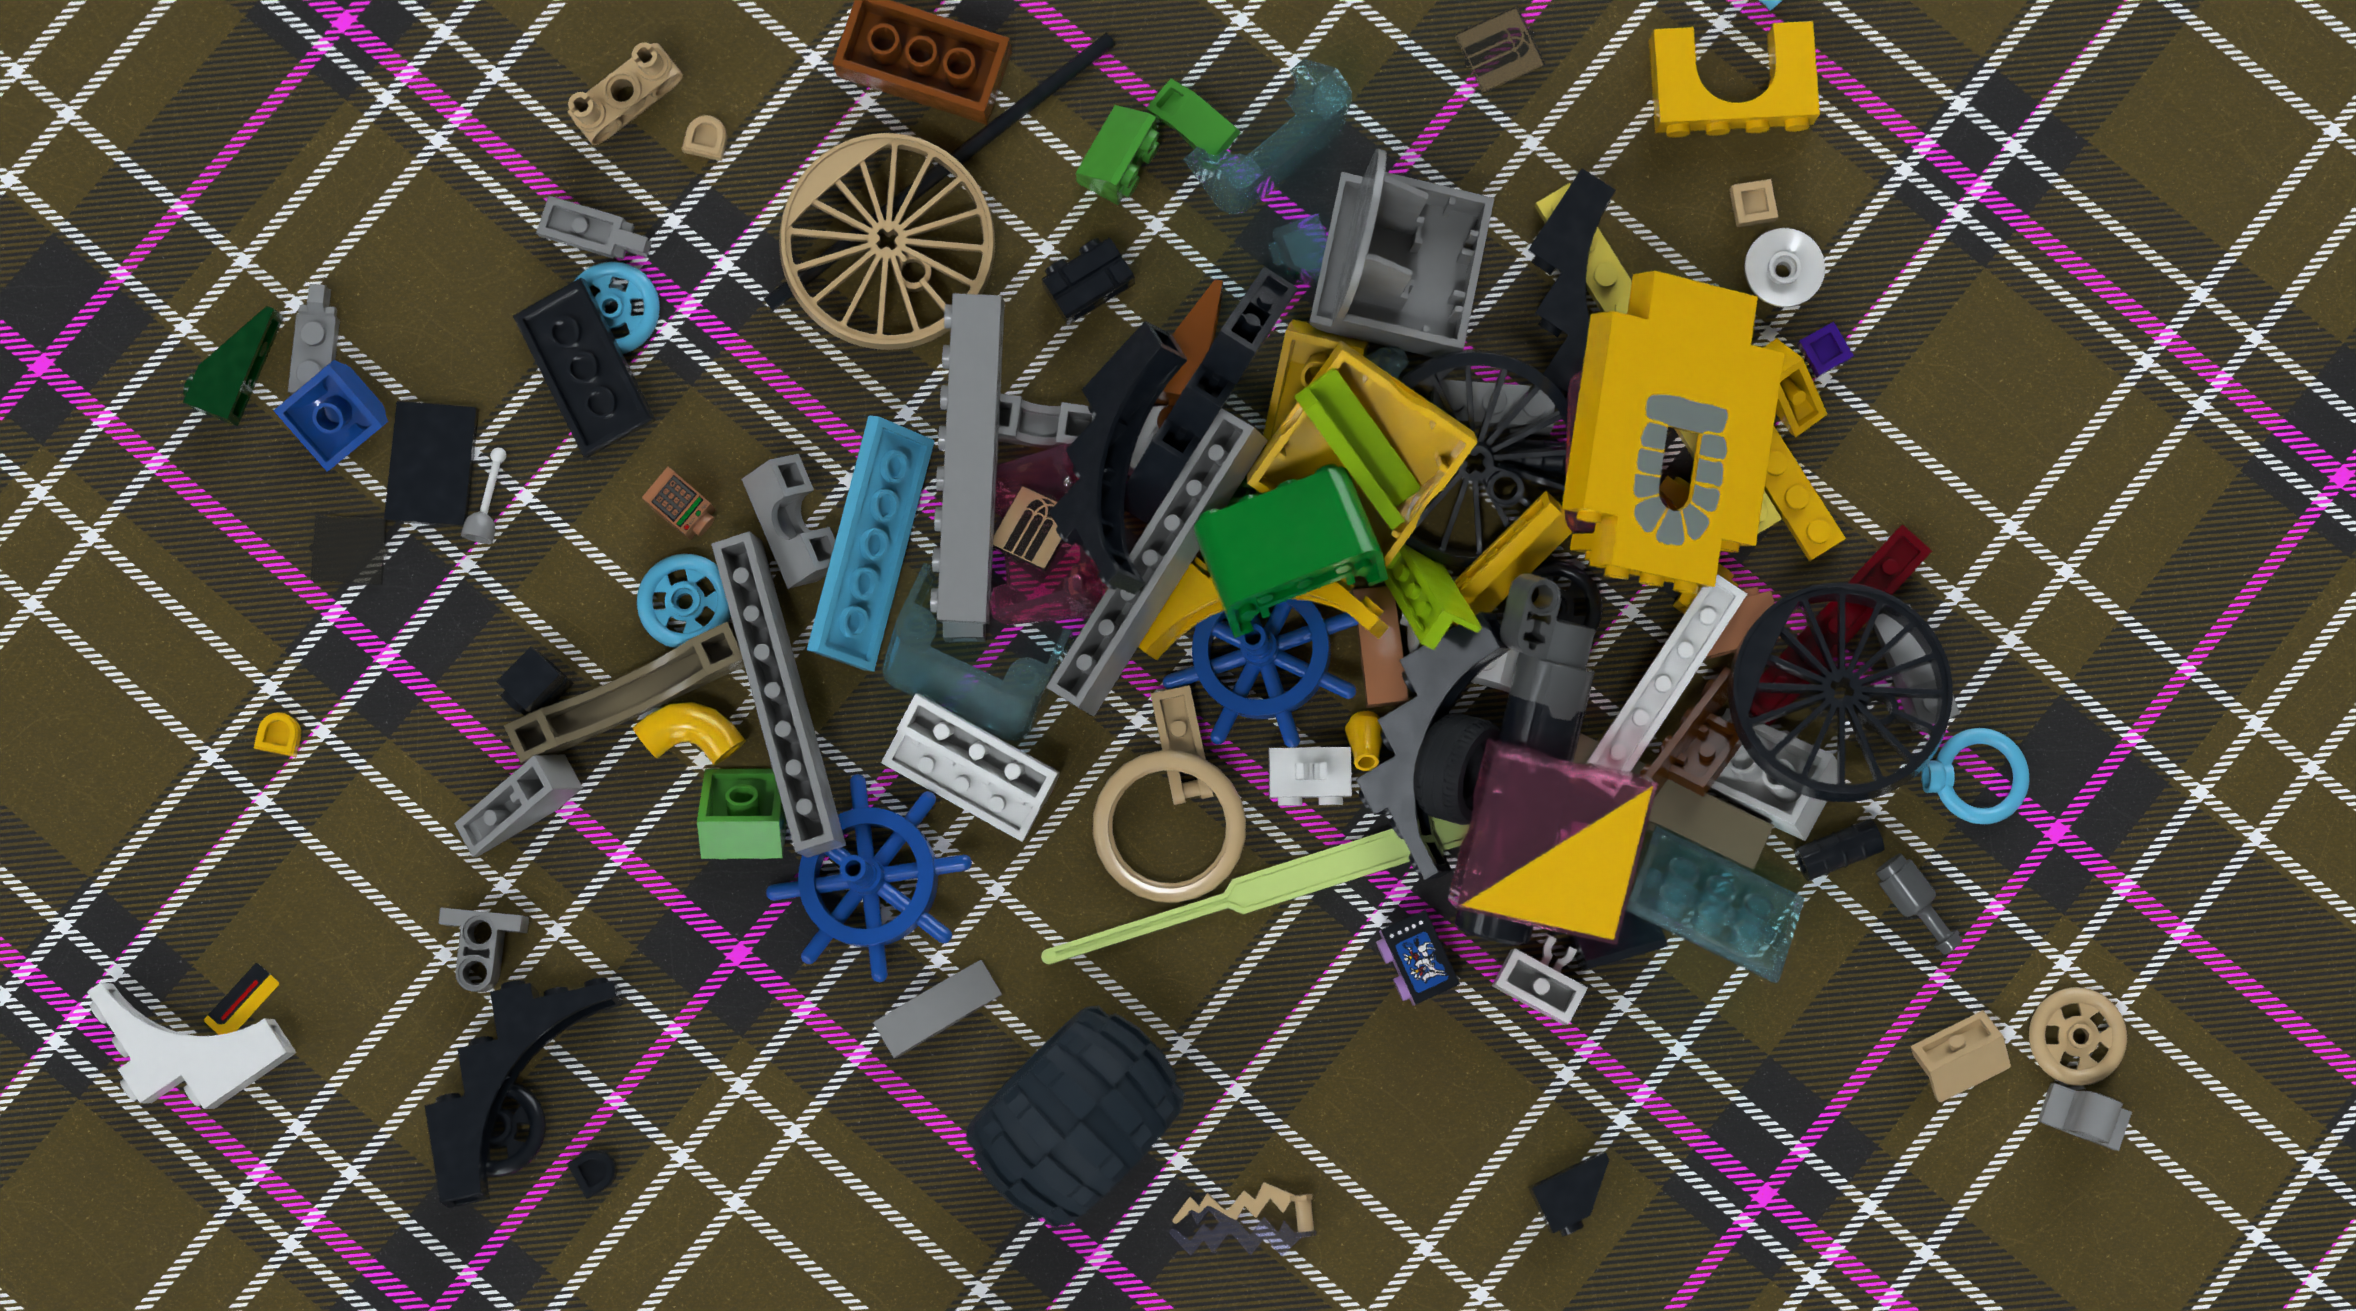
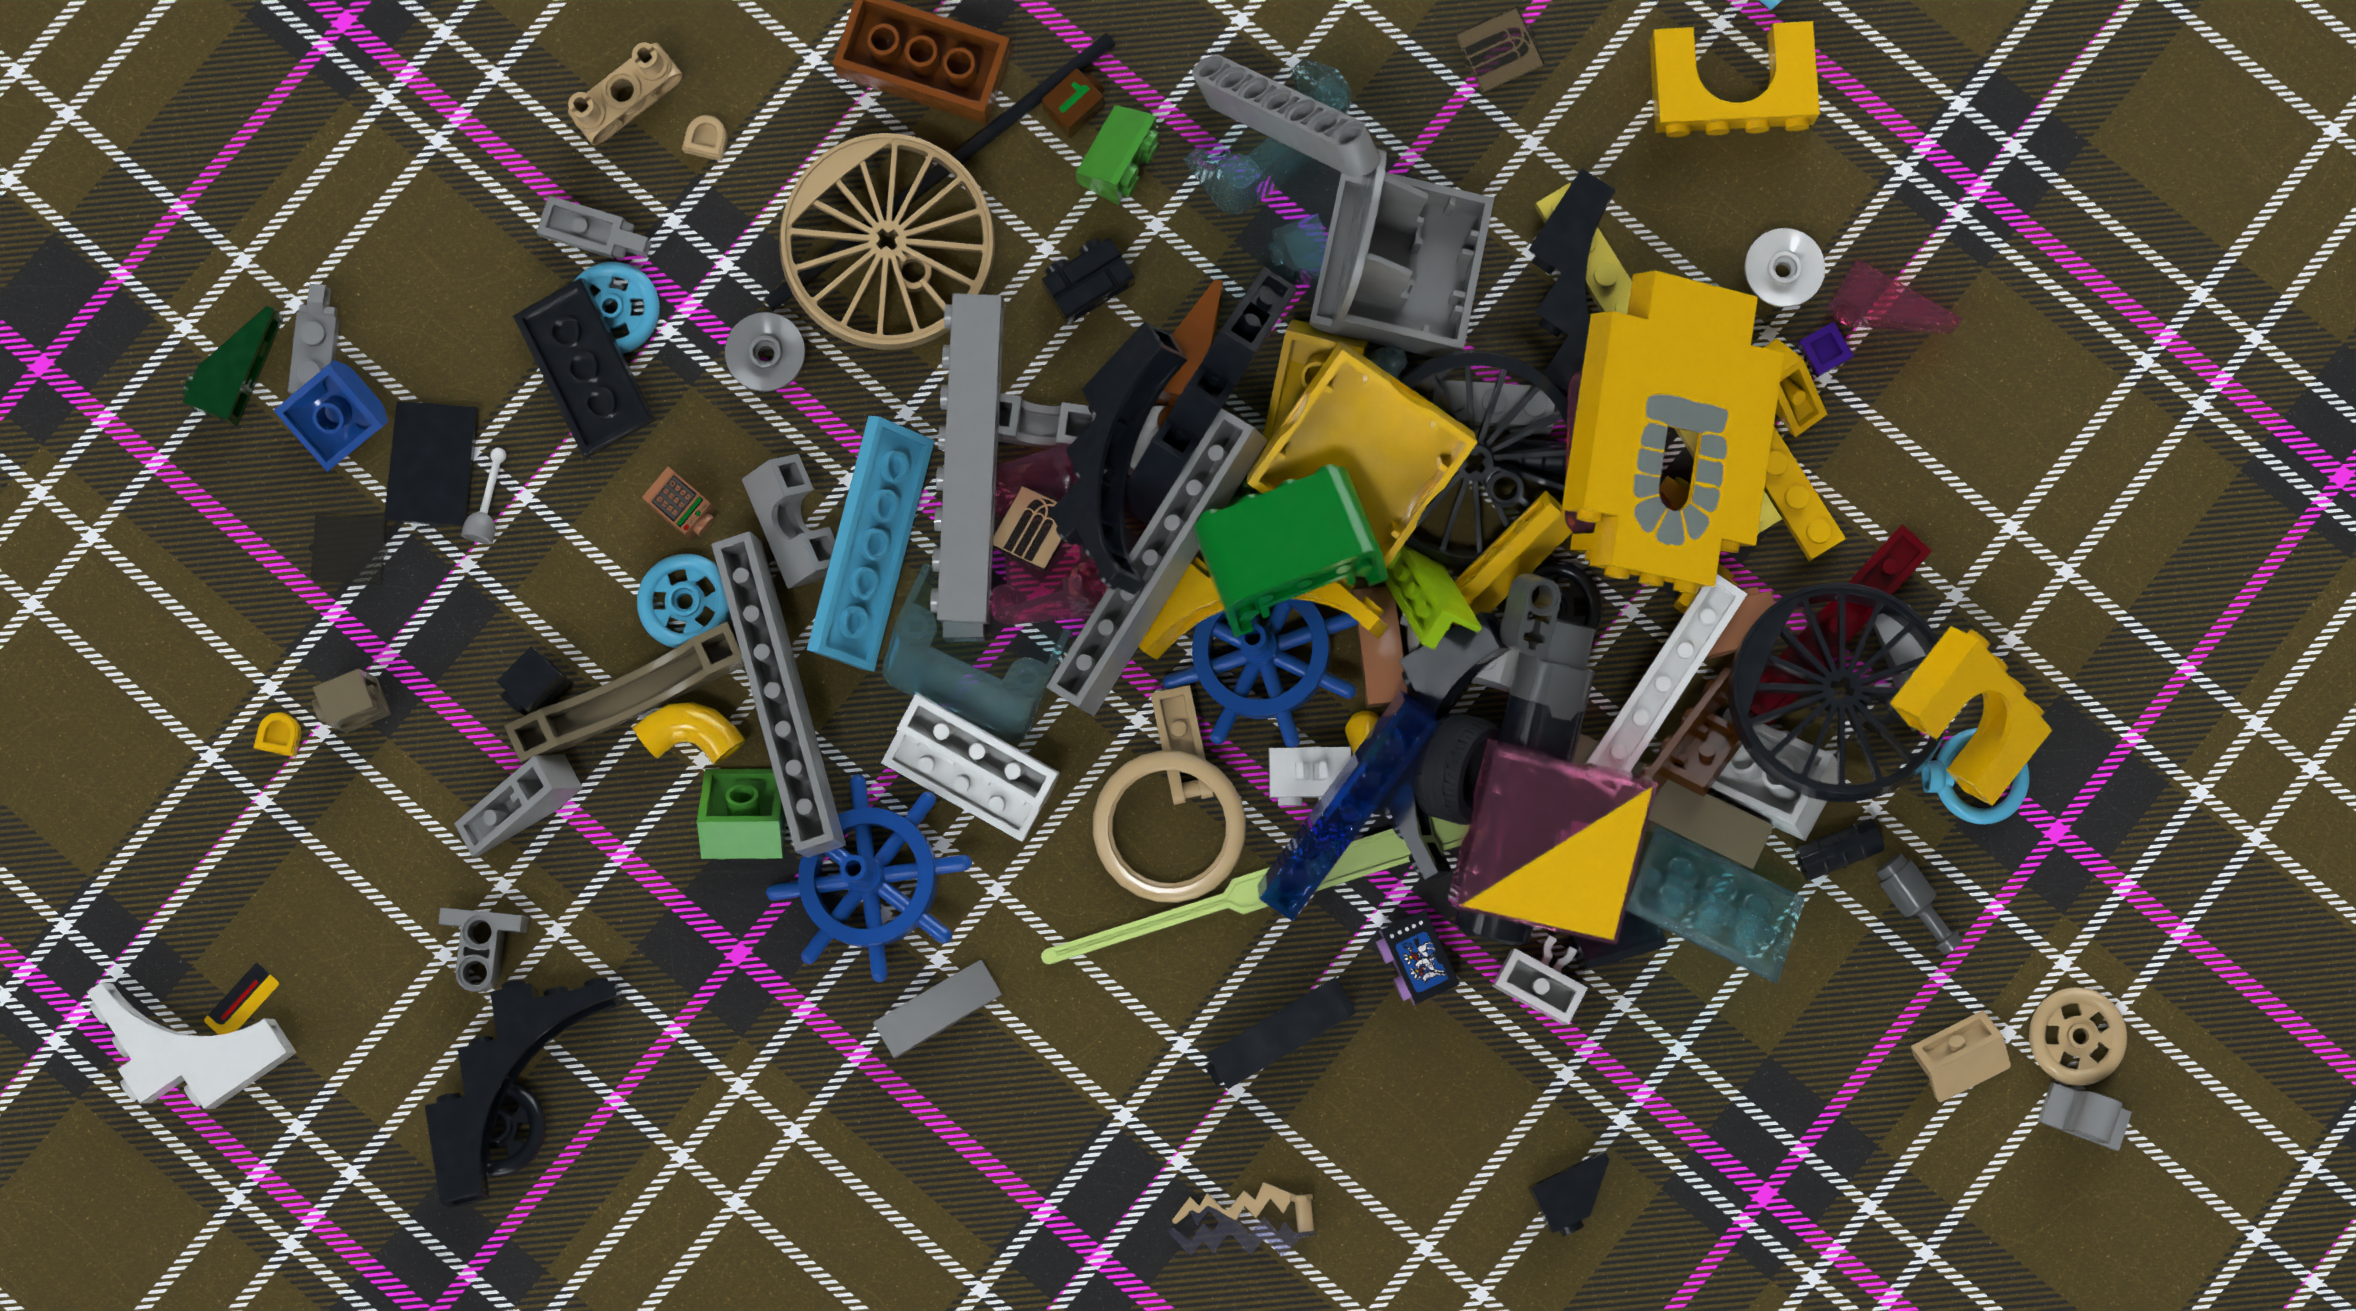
black tile [567,1150,617,1199] -> none
black wheel [966,1006,1185,1227] -> none
bright green slope [1146,78,1241,163] -> none
lime panel [1294,368,1421,530] -> none
tan plate [1730,179,1778,227] -> none
none -> dark tan brick [312,668,391,733]
none -> light grey dish [725,312,805,392]
none -> reddish brown brick [1042,68,1105,138]
none -> light grey beam [1192,55,1381,177]
none -> black slope [1204,976,1357,1089]
none -> clear blue brick [1257,690,1438,922]
none -> clear pink slope [1827,259,1962,334]
none -> yellow arch [1890,626,2052,806]

